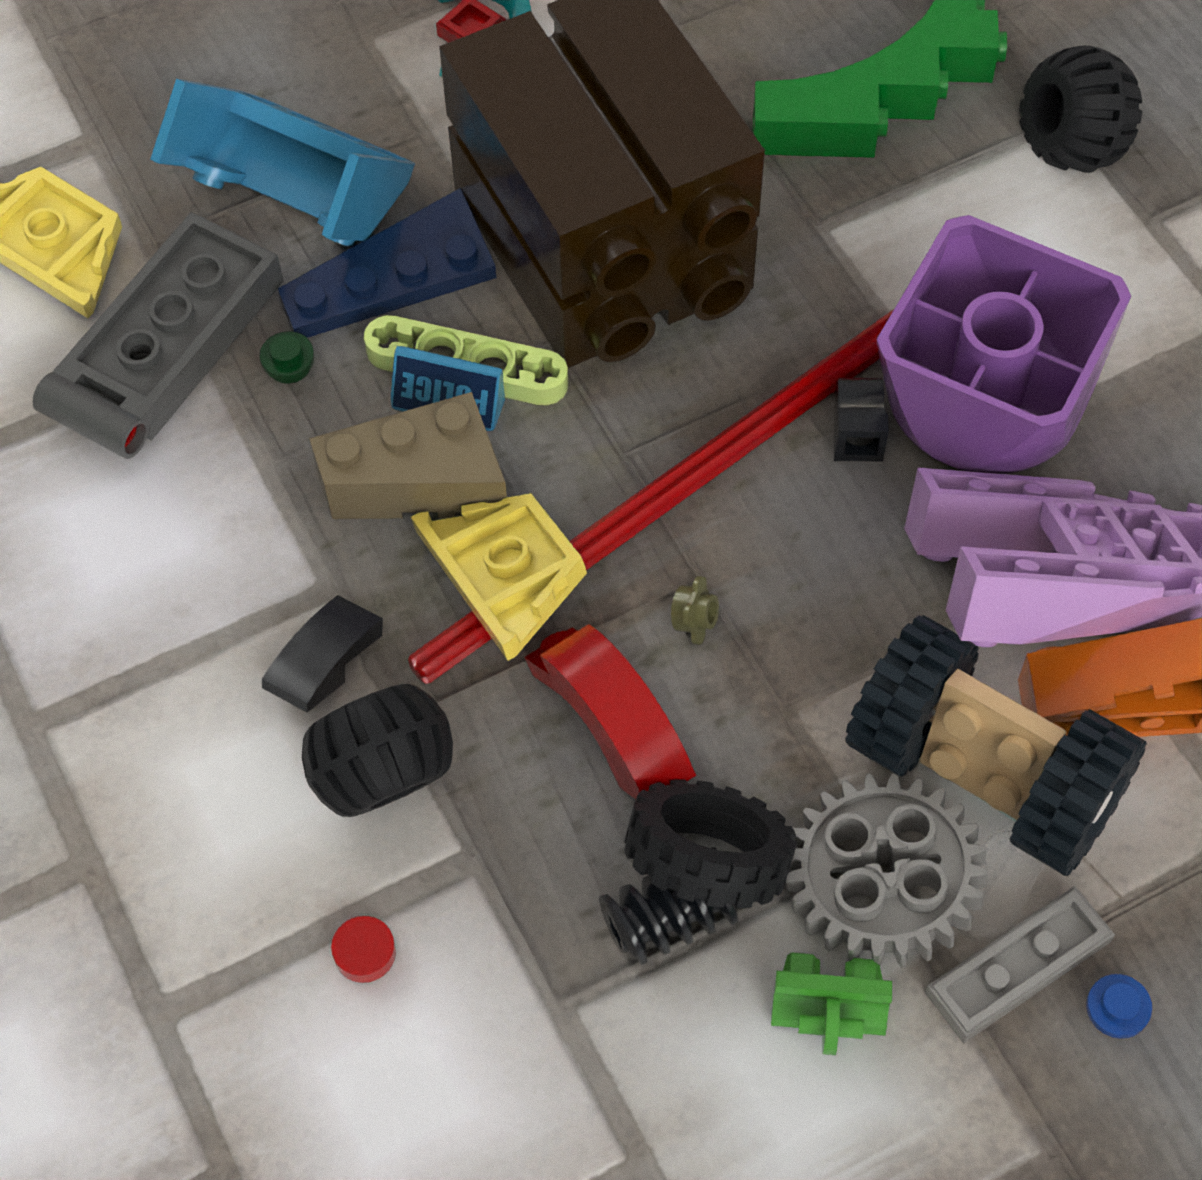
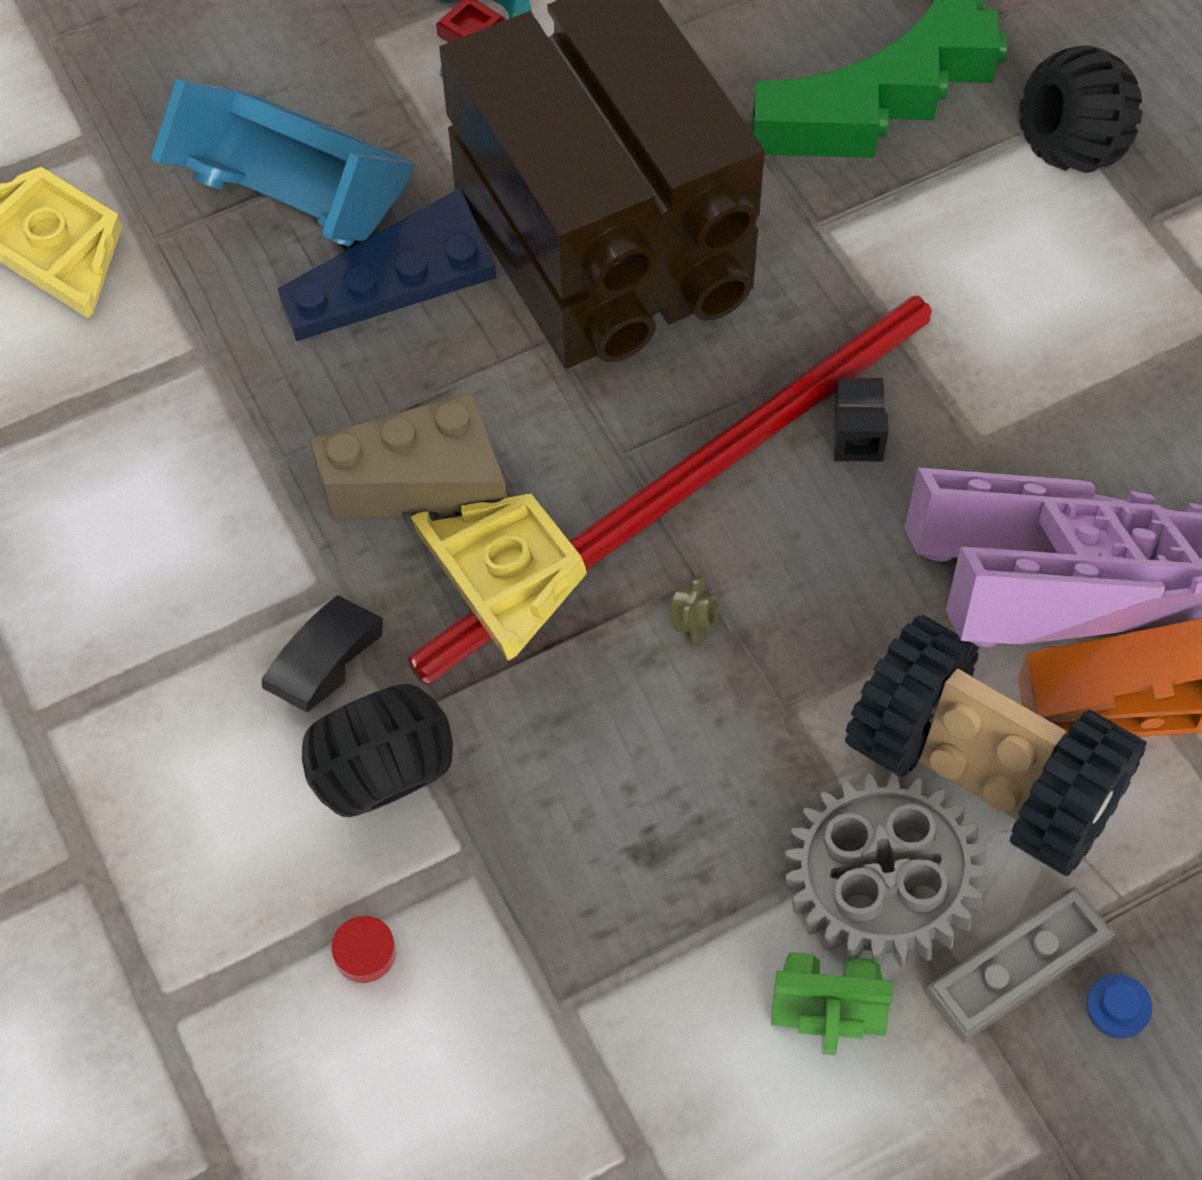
dark grey hinge [32,212,284,459] -> none
dark green plate [259,331,315,384] -> none
yellowish green beam [364,315,568,405] -> none
slope [390,346,505,431] -> none
red arch [524,624,696,799] -> none
black piece [599,847,738,965] -> none
black tyre [624,779,797,908] -> none
medium lavender piece [877,215,1131,474] -> none

